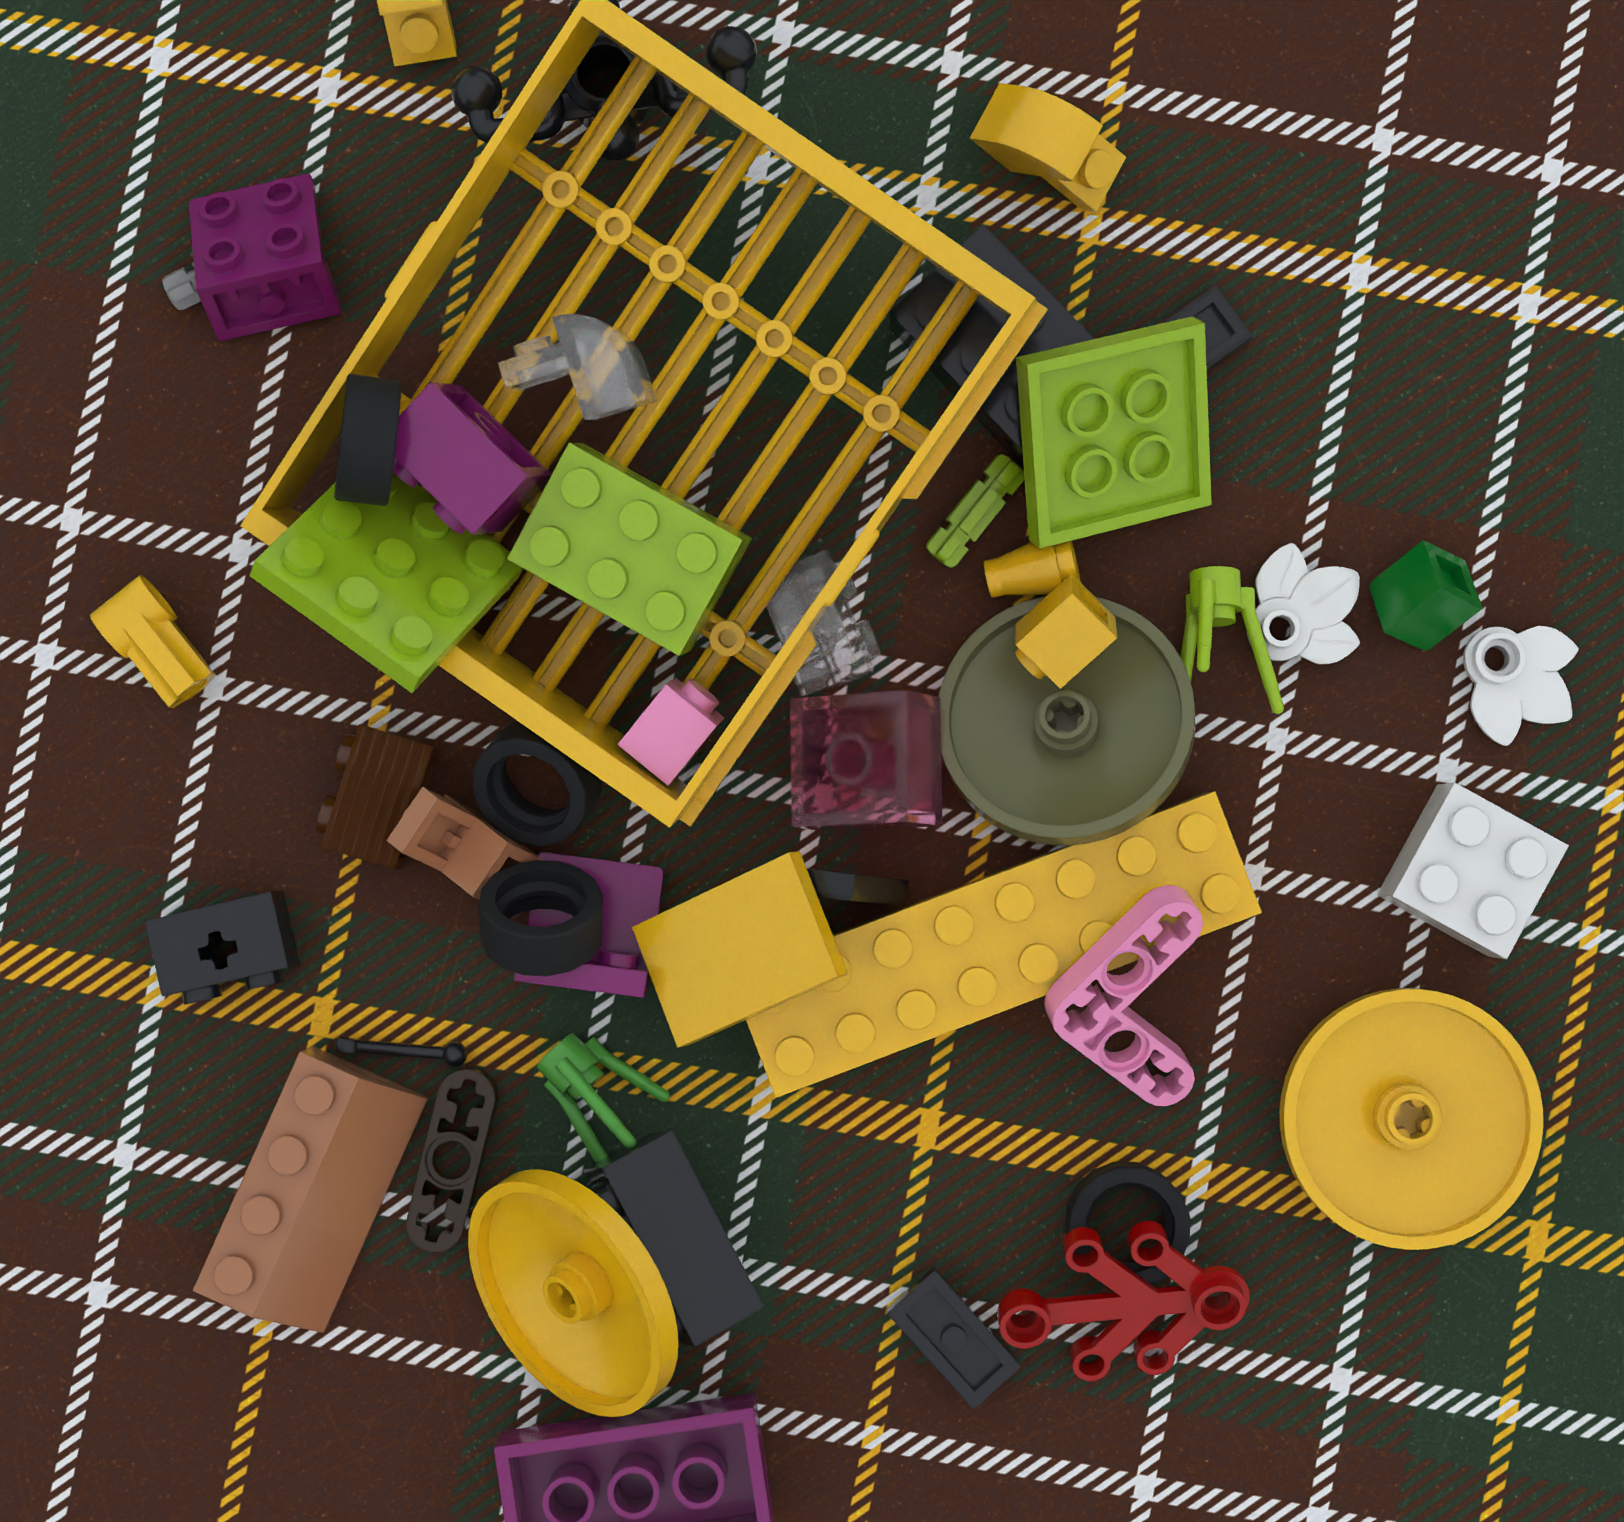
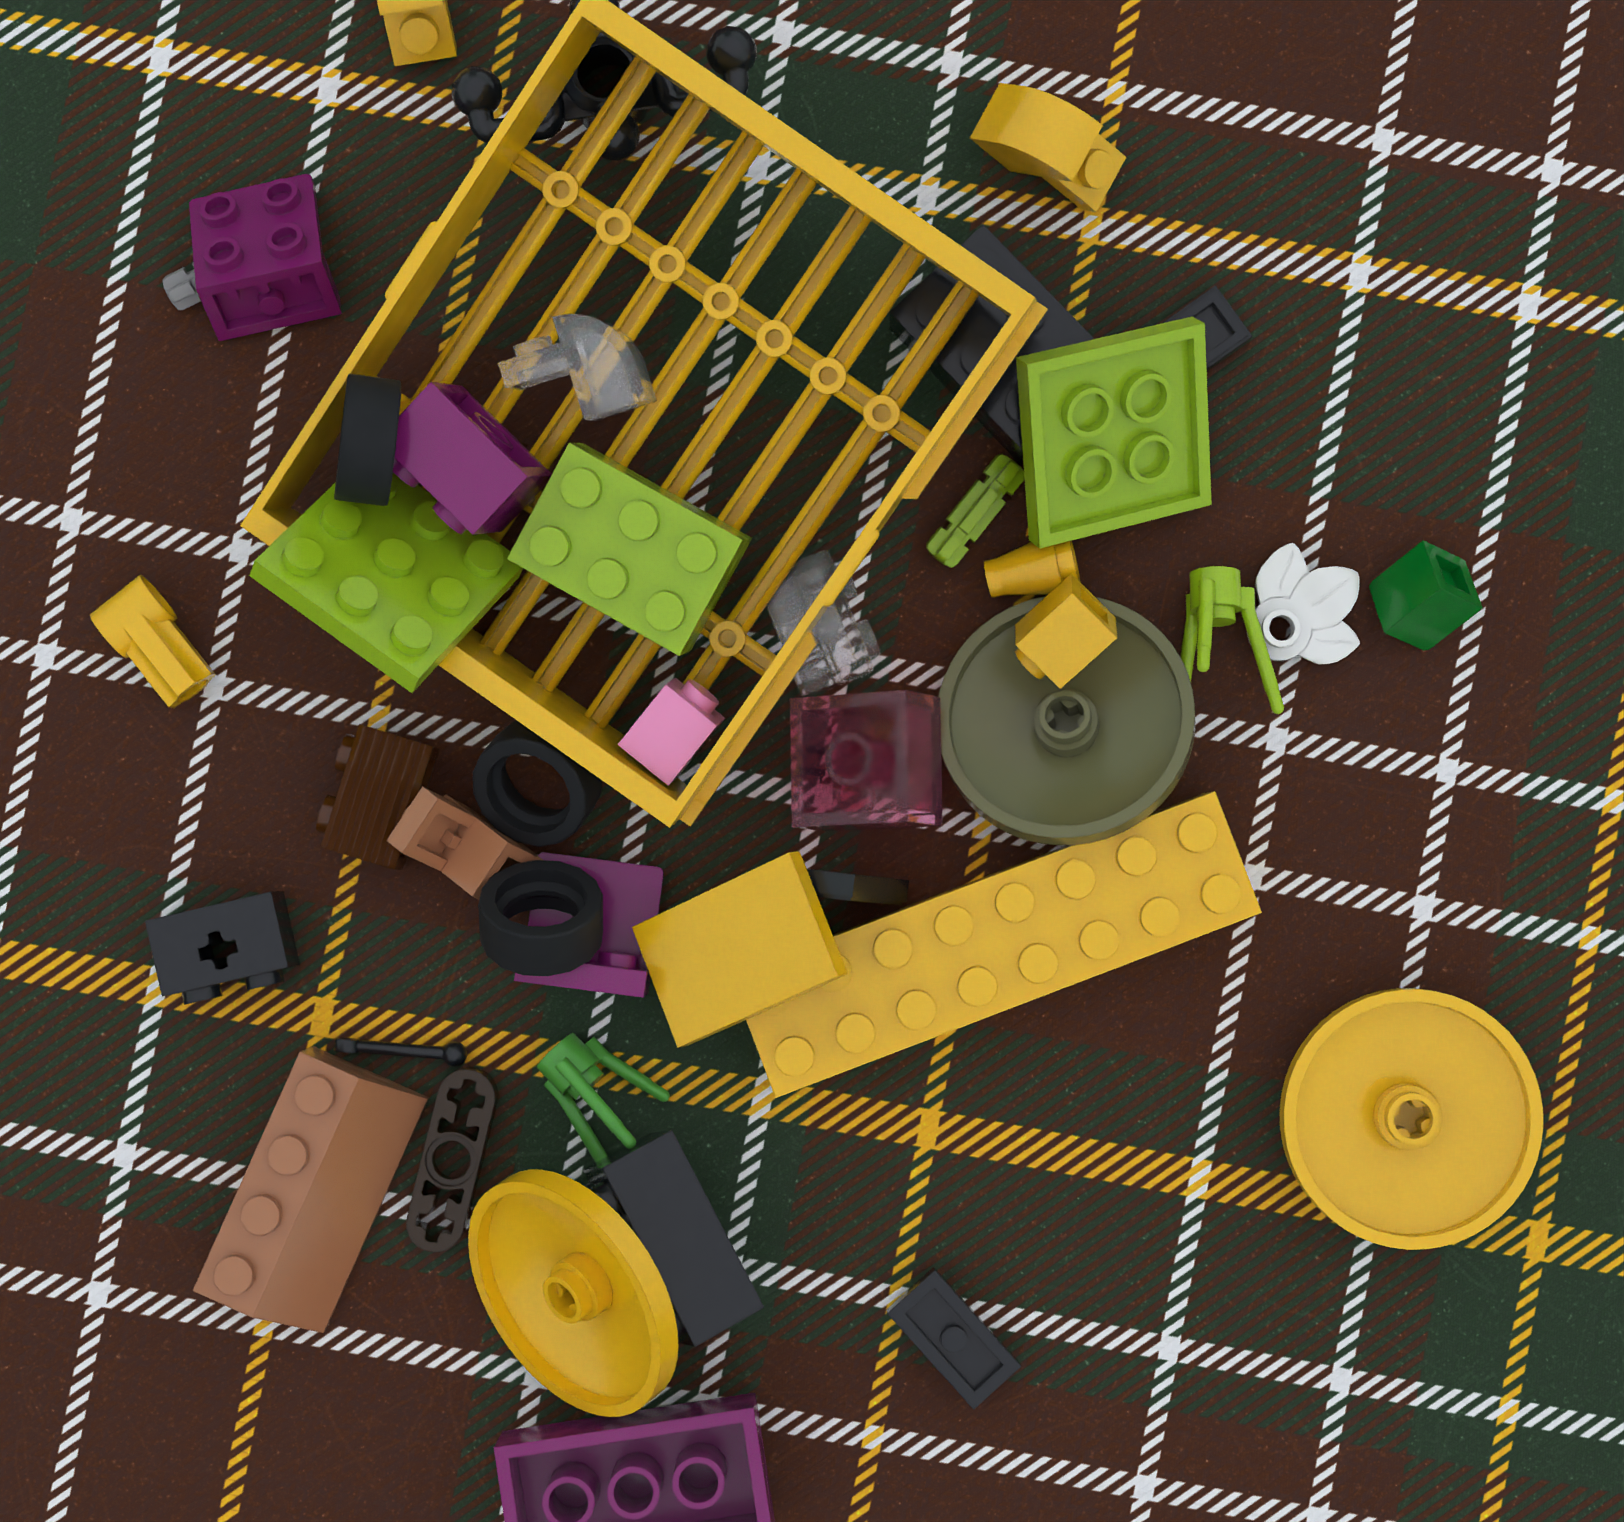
red plant [997,1221,1250,1381] -> none
bright pink beam [1044,885,1203,1106] -> none
black tyre [1065,1162,1190,1284] -> none
white brick [1377,782,1569,959] -> none
white plate [1463,626,1579,746] -> none

